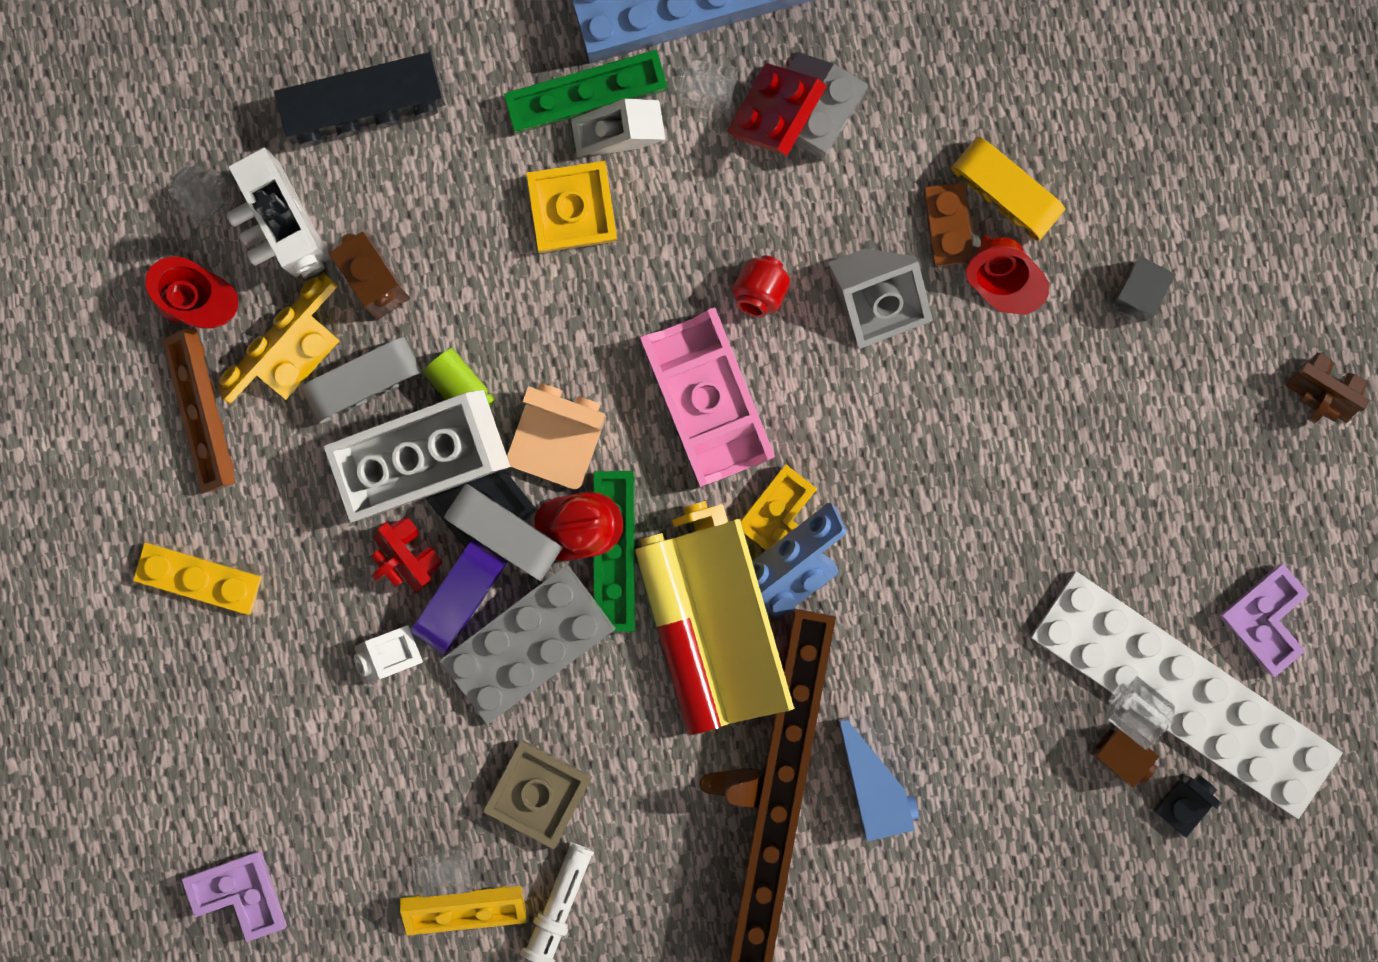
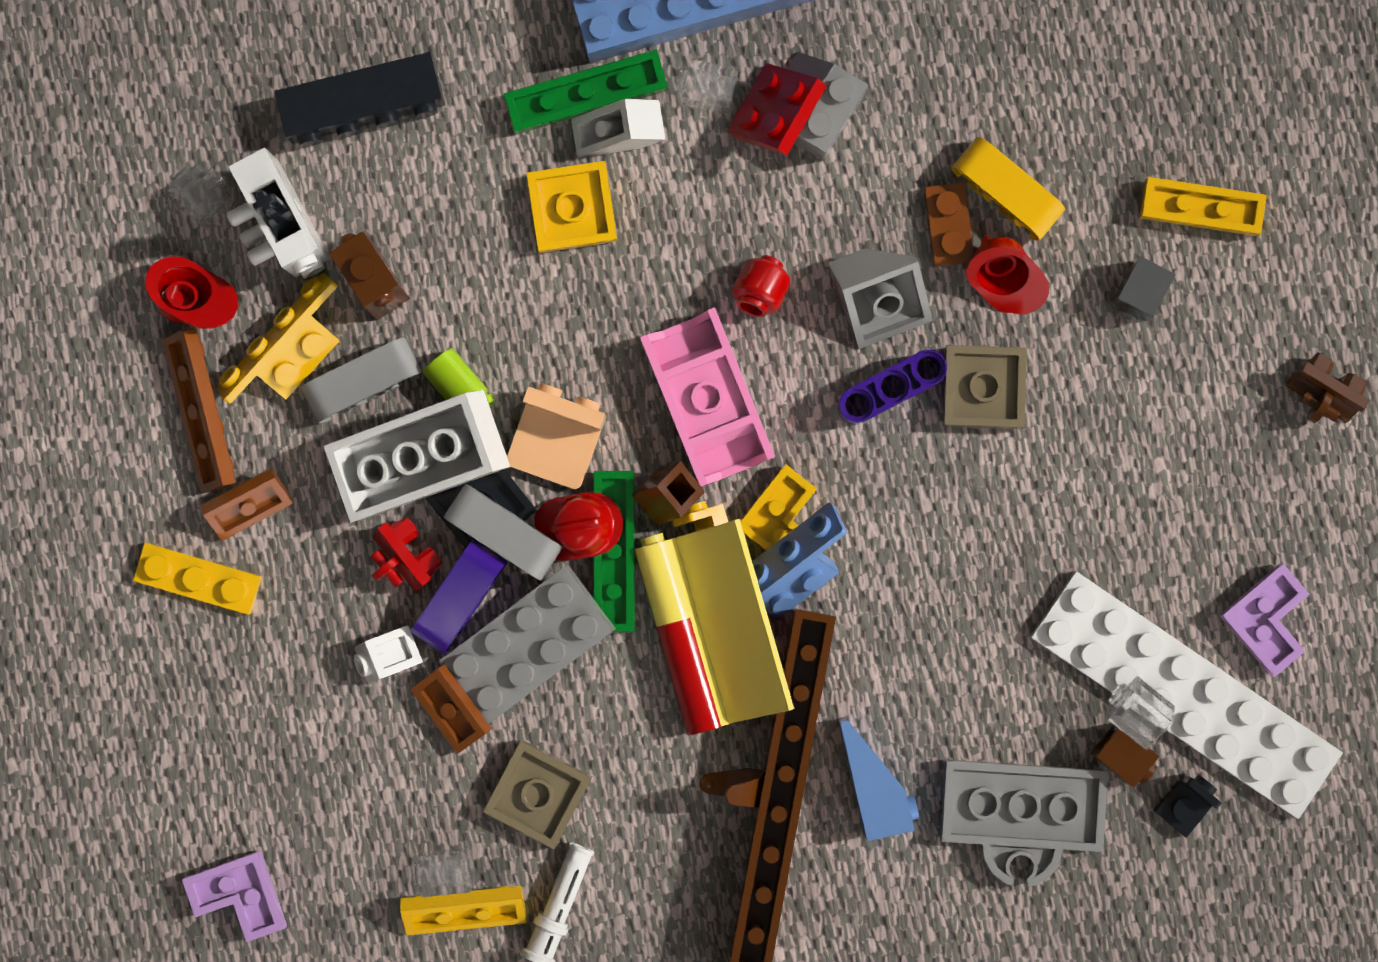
none -> dark orange plate [200,468,293,541]
none -> dark orange plate [410,664,492,754]
none -> reddish brown brick [632,461,705,526]
none -> dark purple beam [837,349,947,425]
none -> light grey plate [940,759,1108,887]
none -> dark tan plate [943,345,1027,429]
none -> yellow plate [1139,177,1267,236]

